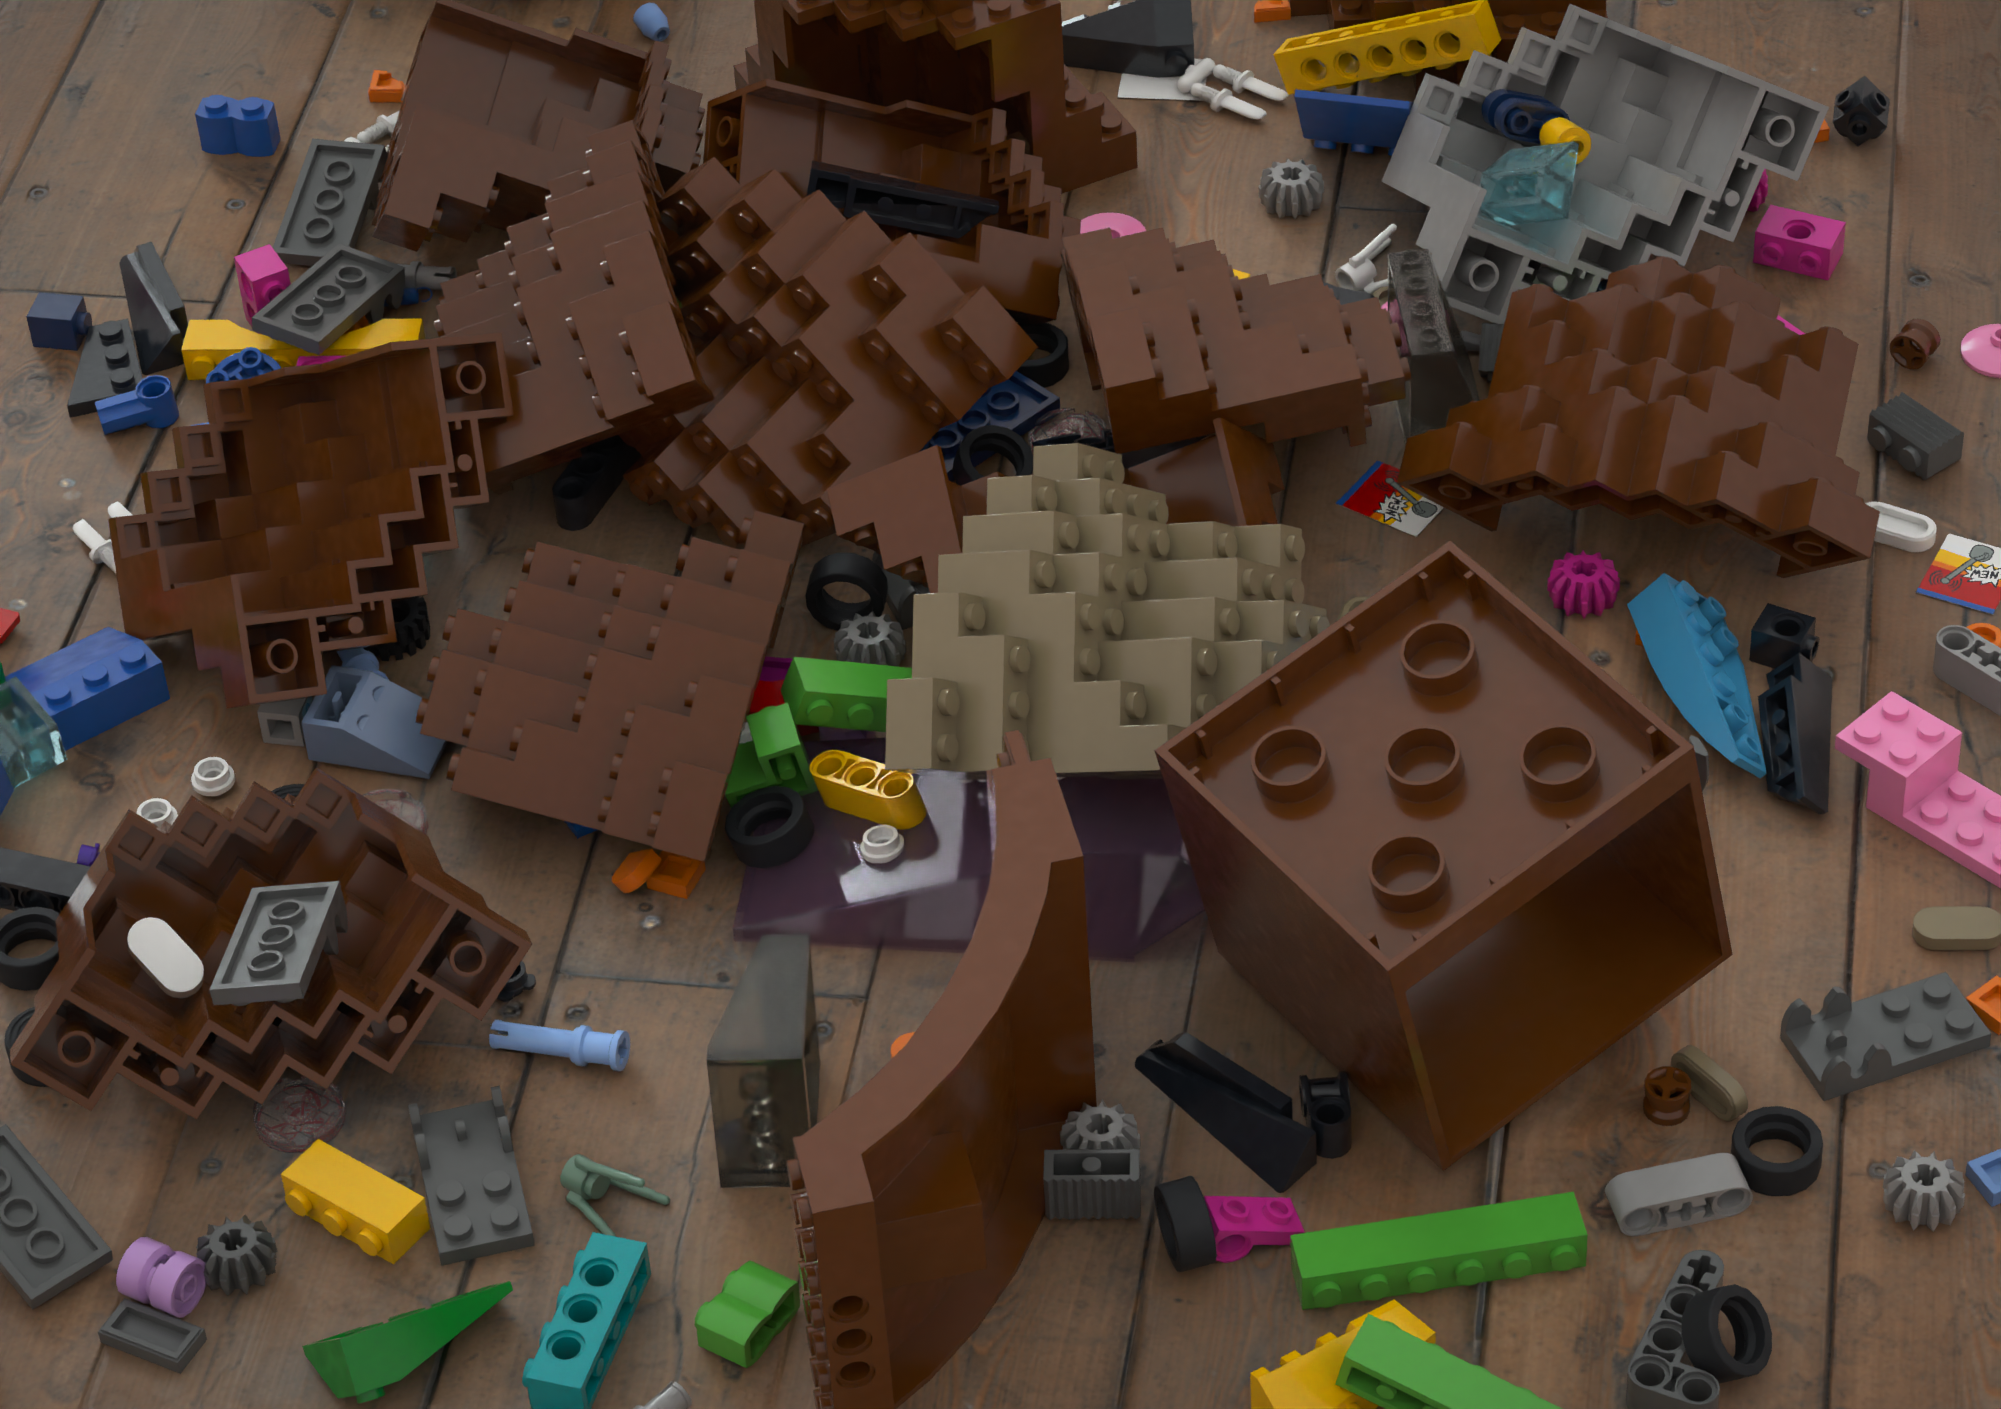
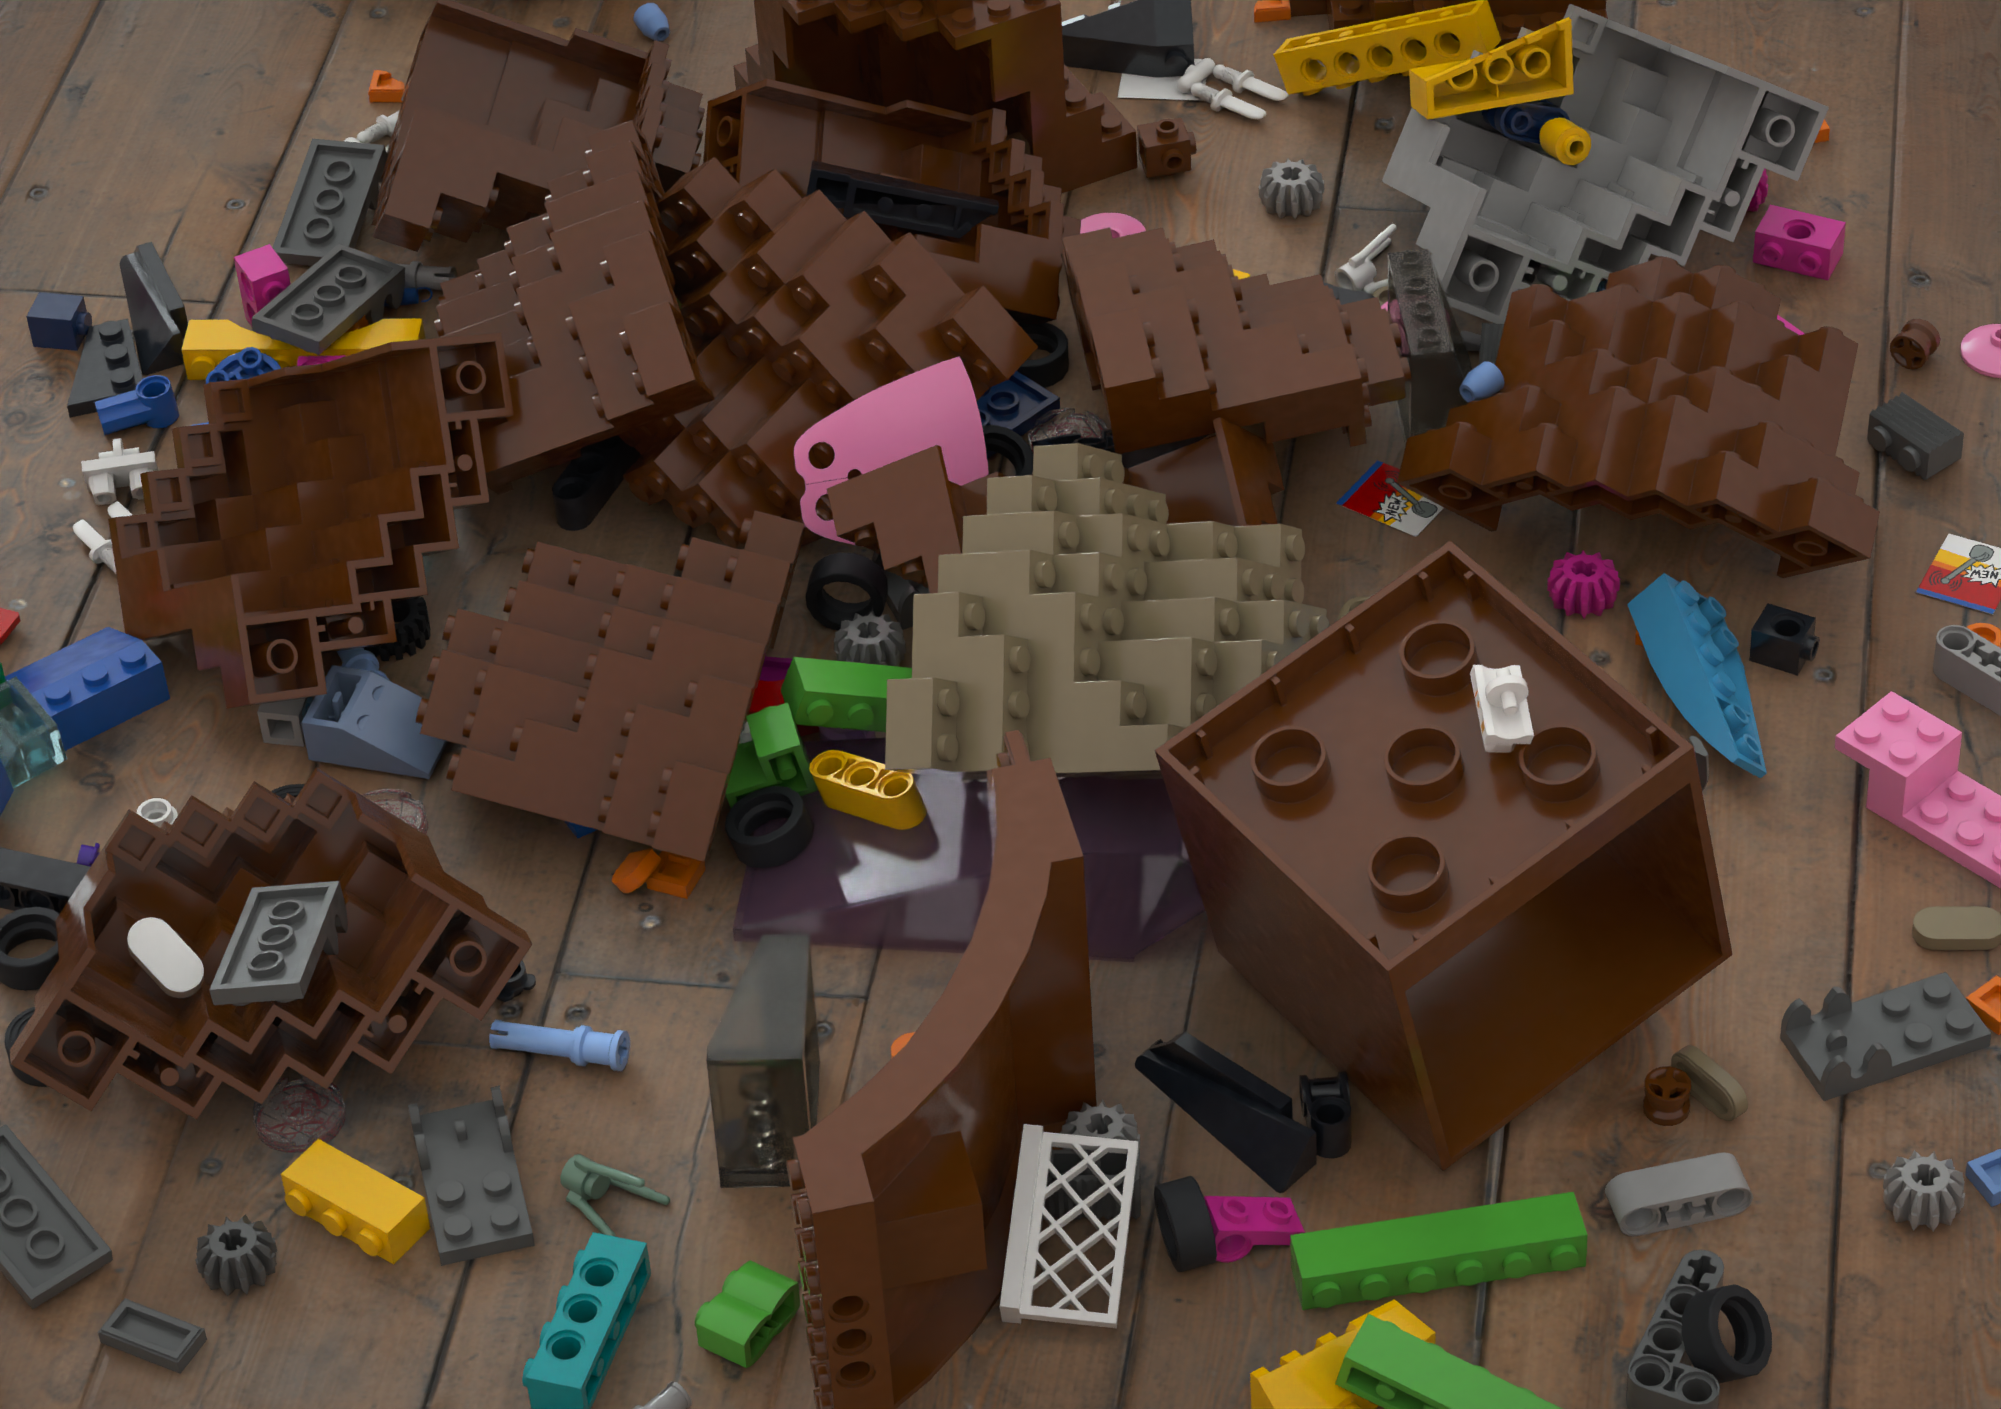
lavender wheel [116,1237,207,1318] -> none
white plate [191,757,235,796] -> none
blue brick [195,95,281,157] -> none
green wedge [302,1281,513,1404] -> none
white plate [860,825,905,865] -> none
blue slope [1294,89,1414,156] -> none
clear light blue slope [1479,141,1579,226] -> none
black tyre [1731,1106,1823,1196] -> none
black wedge [1758,653,1832,814] -> none
black brick [1832,76,1890,146] -> none
white tile [1865,502,1937,552] -> none
none -> white hips [81,438,160,506]
none -> bright pink piece [794,356,989,547]
none -> white fence [999,1124,1139,1328]
none -> reddish brown brick [1137,118,1197,178]
none -> yellow wedge [1409,17,1574,119]
none -> medium blue hose [1459,361,1505,402]
none -> white hips [1470,665,1534,753]

